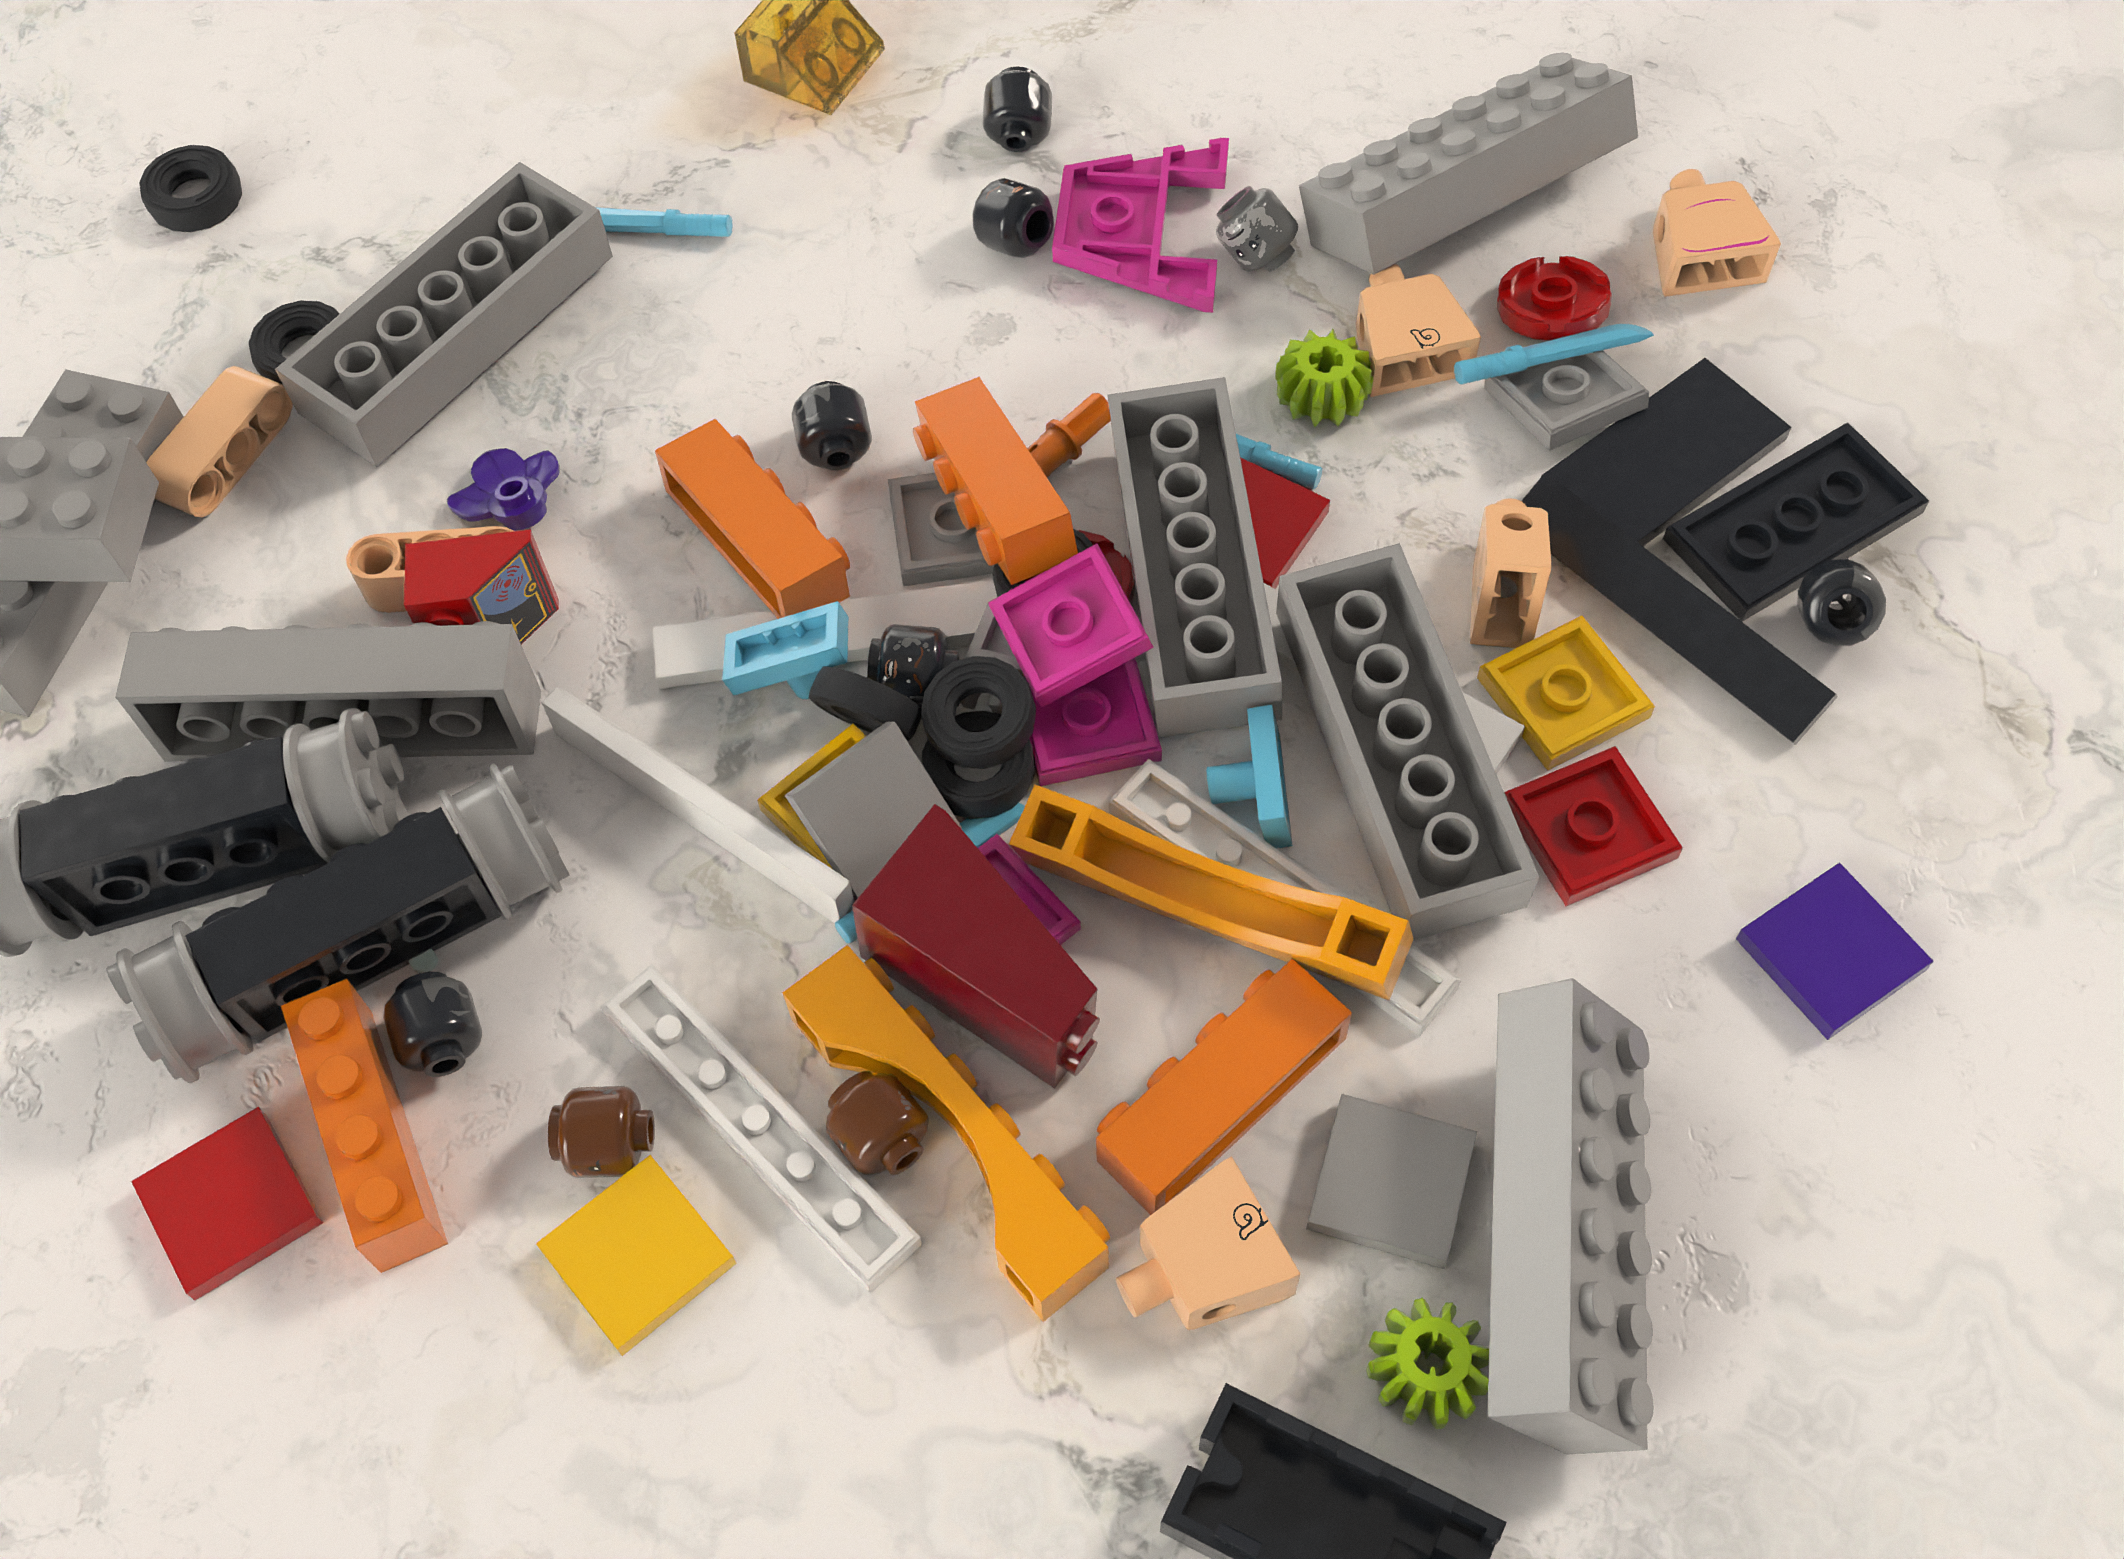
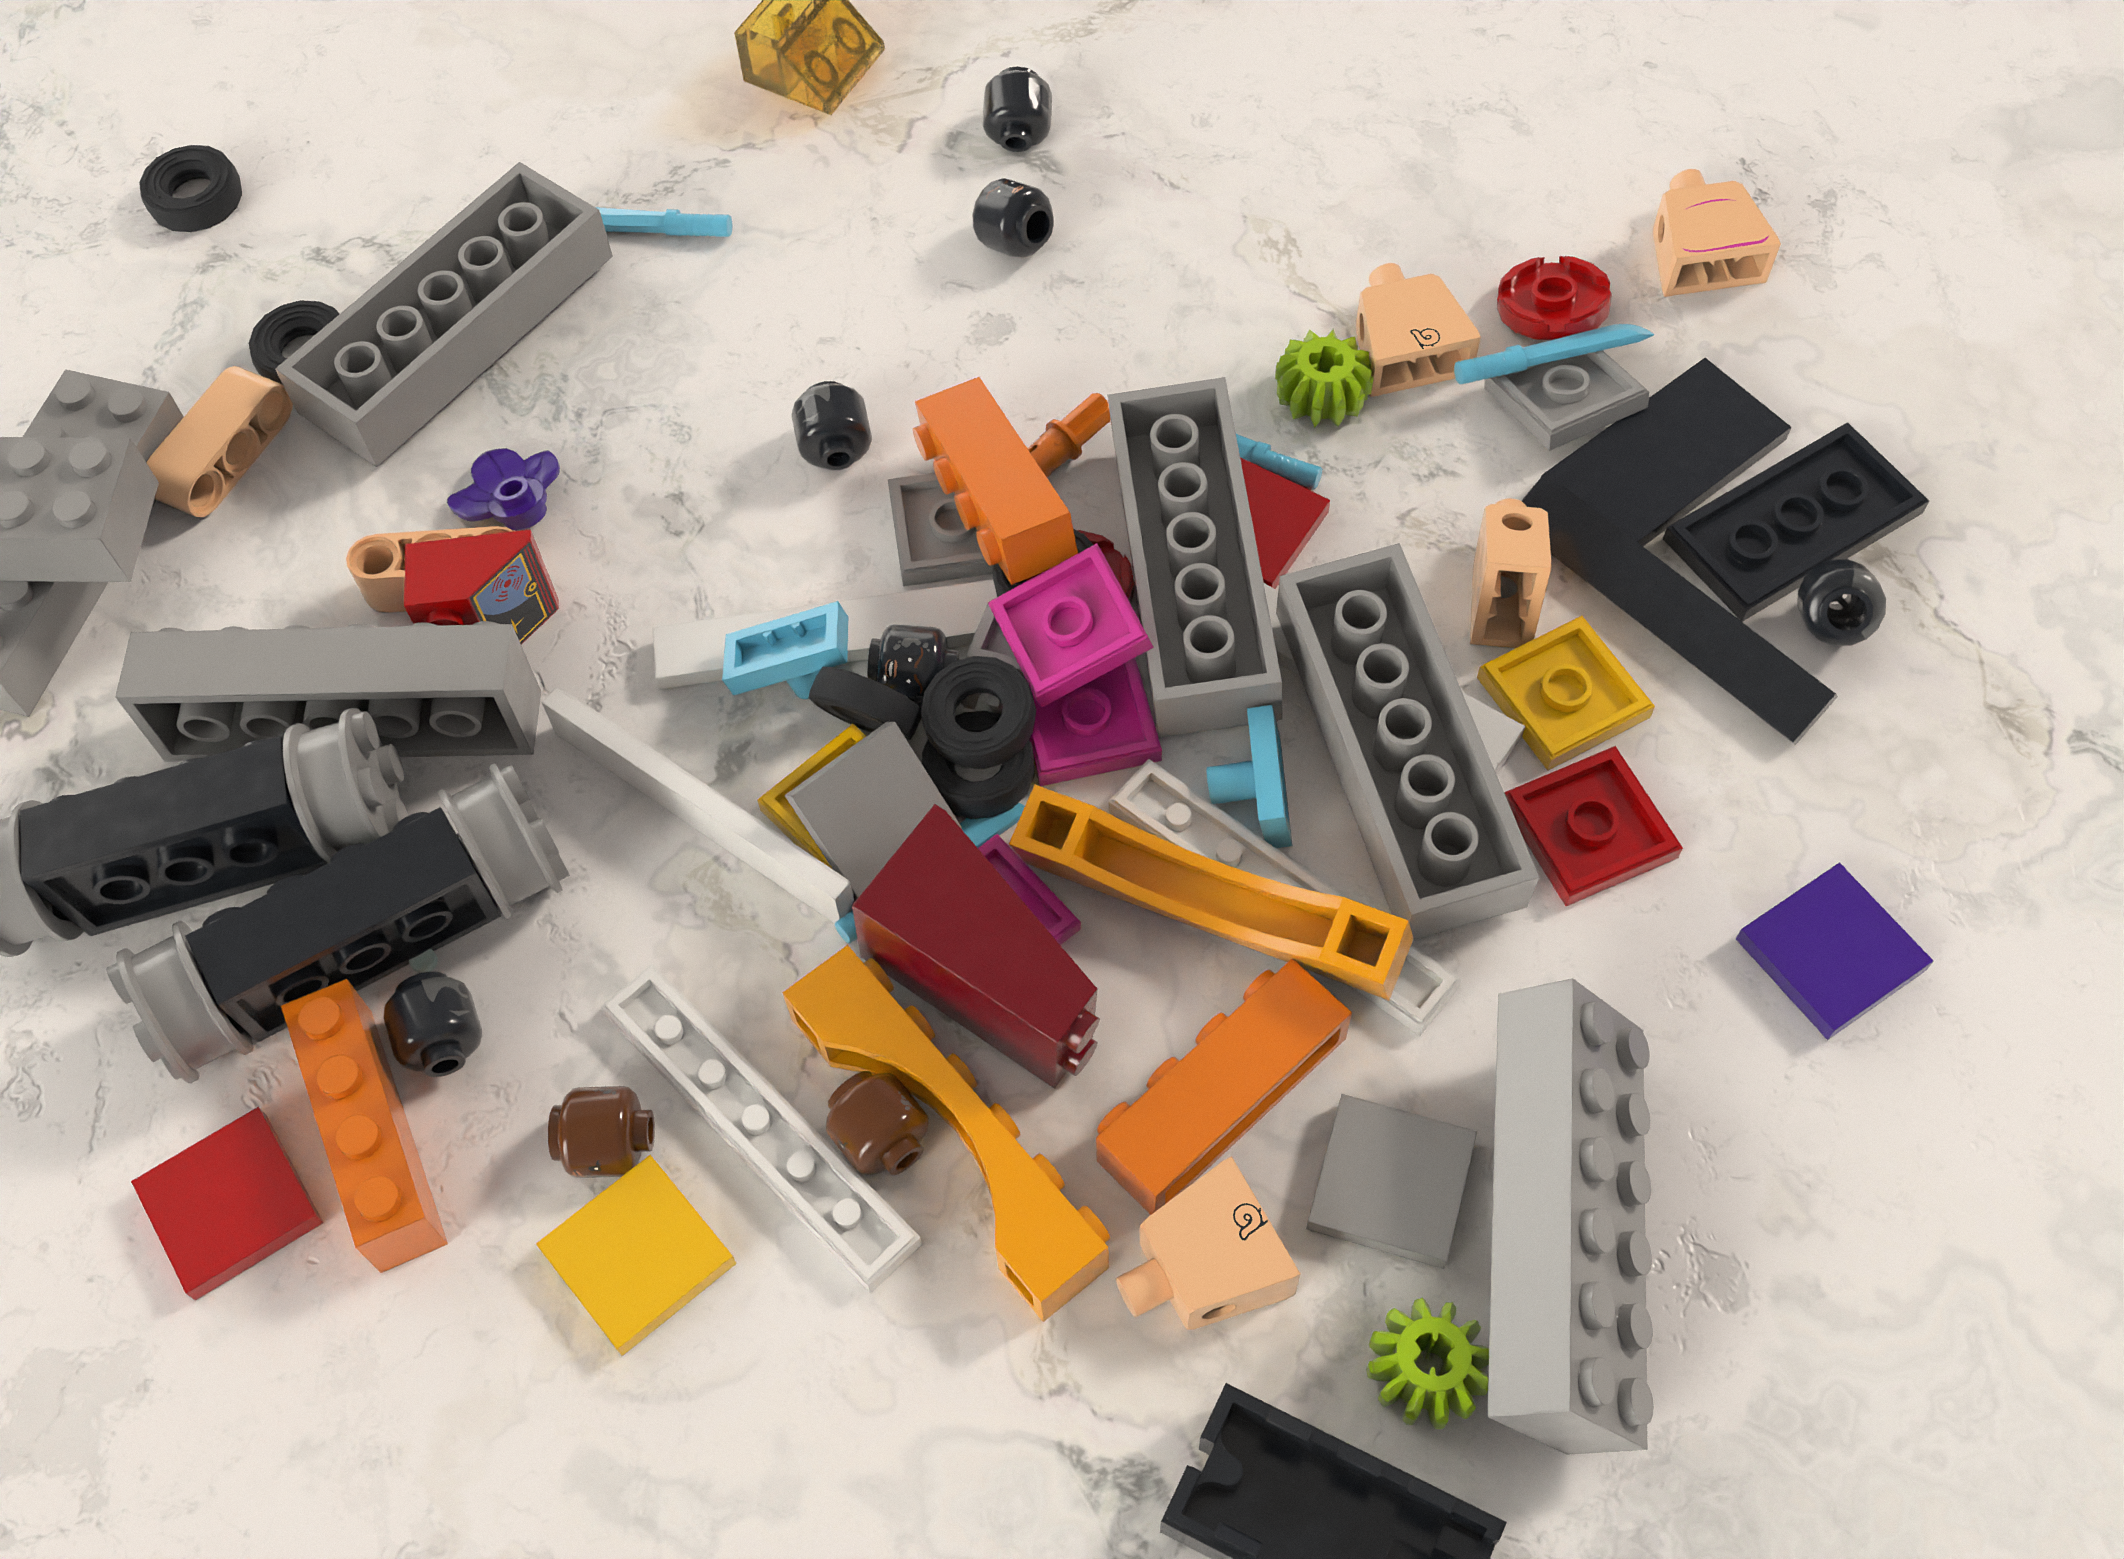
orange brick [655,419,850,619] -> none
dark pink wing [1052,138,1229,313] -> none
dark grey head [1216,186,1298,272] -> none
light grey brick [1299,52,1638,275] -> none

